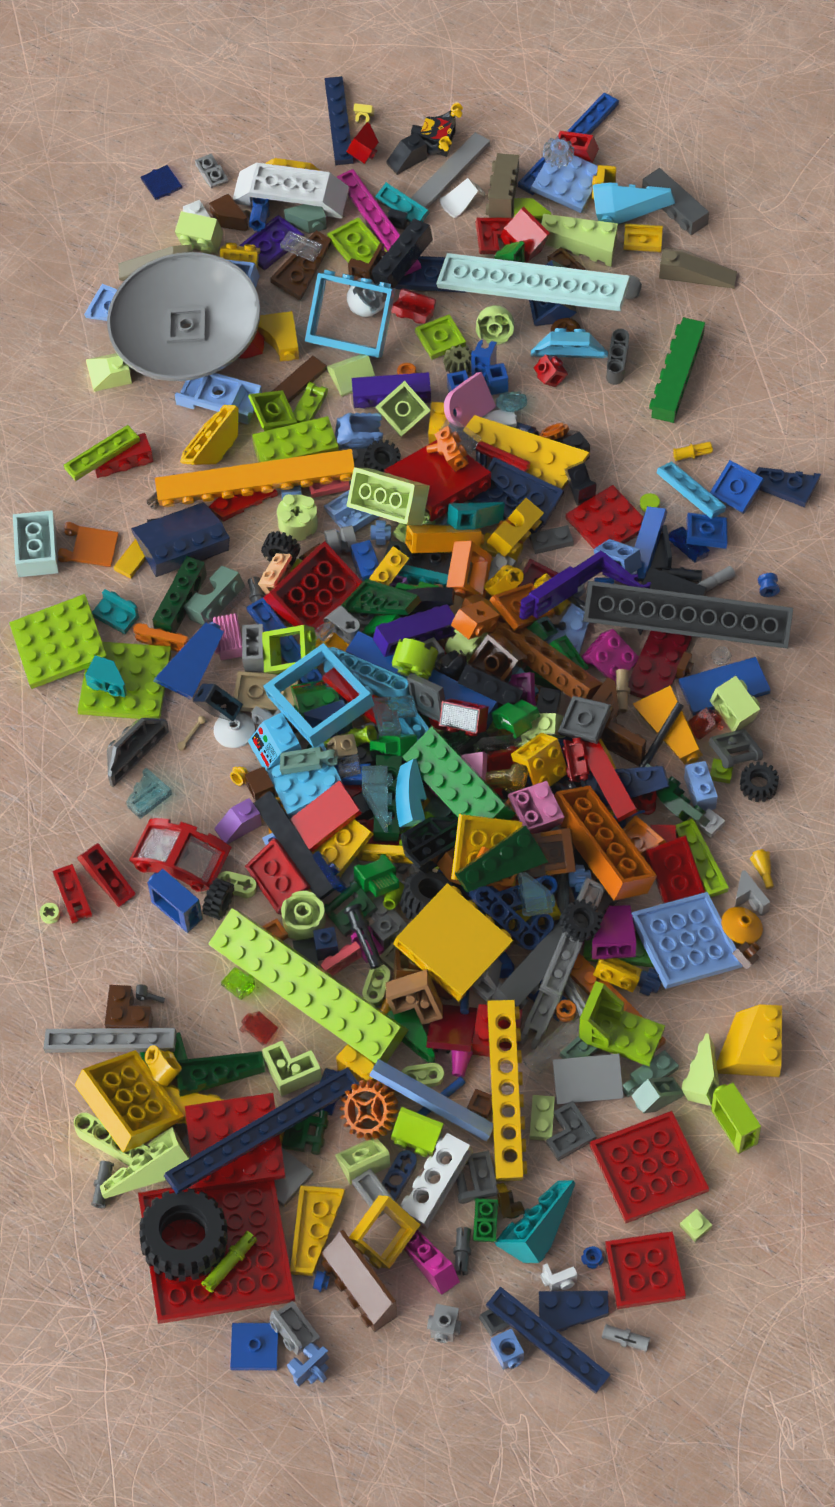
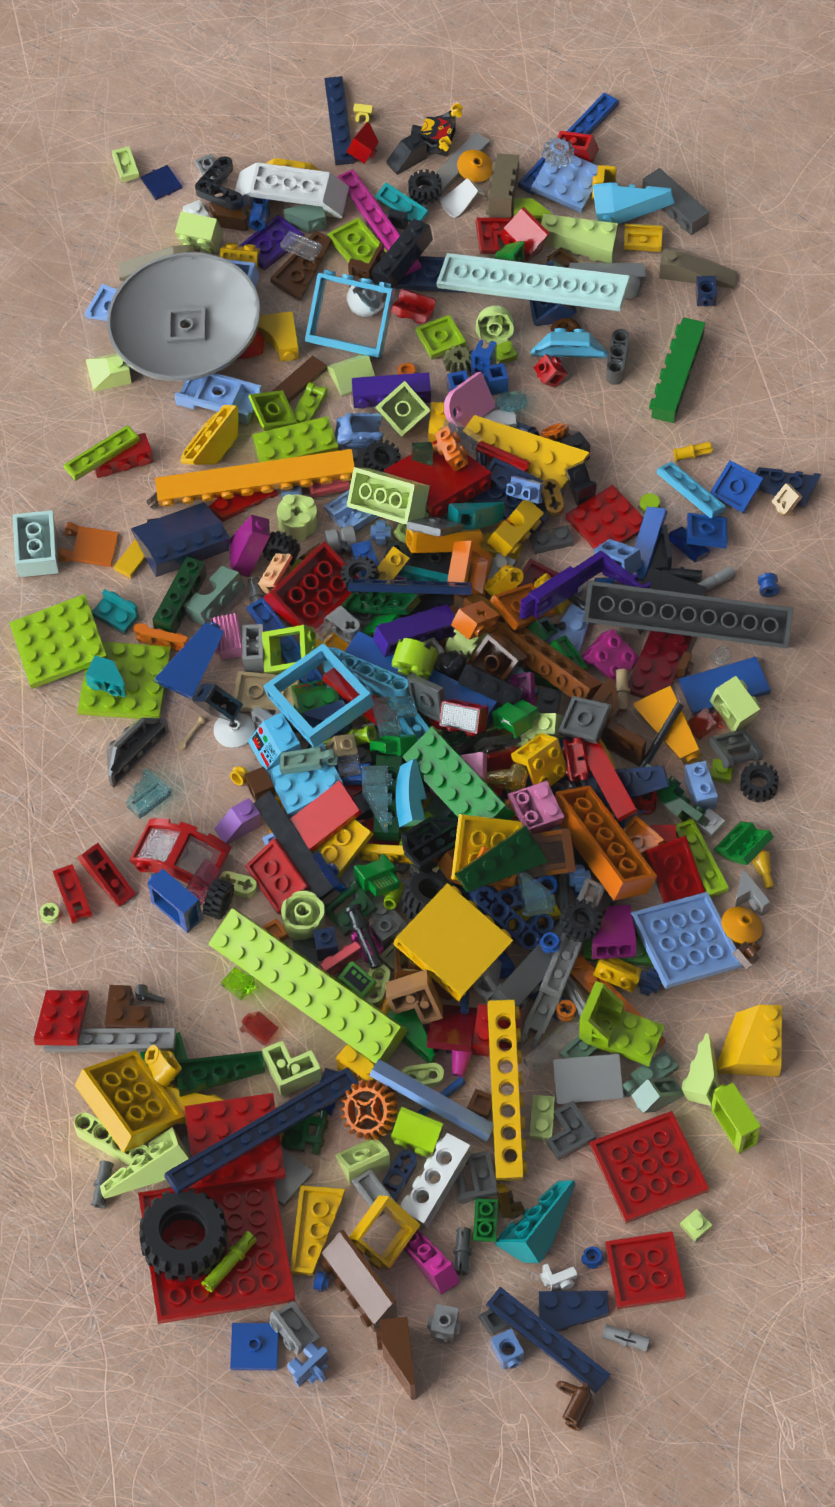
none -> red plate [33,990,90,1046]
none -> yellowish green plate [112,146,140,182]
none -> clear pink tile [186,859,223,905]
none -> black beam [195,156,243,210]
none -> magenta slope [230,514,270,577]
none -> slope [335,961,377,999]
none -> black tyre [340,555,380,595]
none -> dark blue tile [348,578,472,595]
none -> reddish brown slope [376,1317,416,1400]
none -> dark grey plate [407,516,463,537]
none -> black tyre [408,169,442,205]
none -> slope [411,442,433,465]
none -> light orange dish [457,150,493,183]
none -> lime plate [497,341,517,364]
none -> medium blue hips [506,476,544,504]
none -> blue plate [540,932,561,953]
none -> pearl gold beam [542,479,564,517]
none -> reddish brown piece [556,1381,593,1431]
none -> light grey tile [569,263,647,281]
none -> dark blue brick [696,276,717,307]
none -> green slope [713,821,774,865]
none -> tan bracket [771,483,803,516]

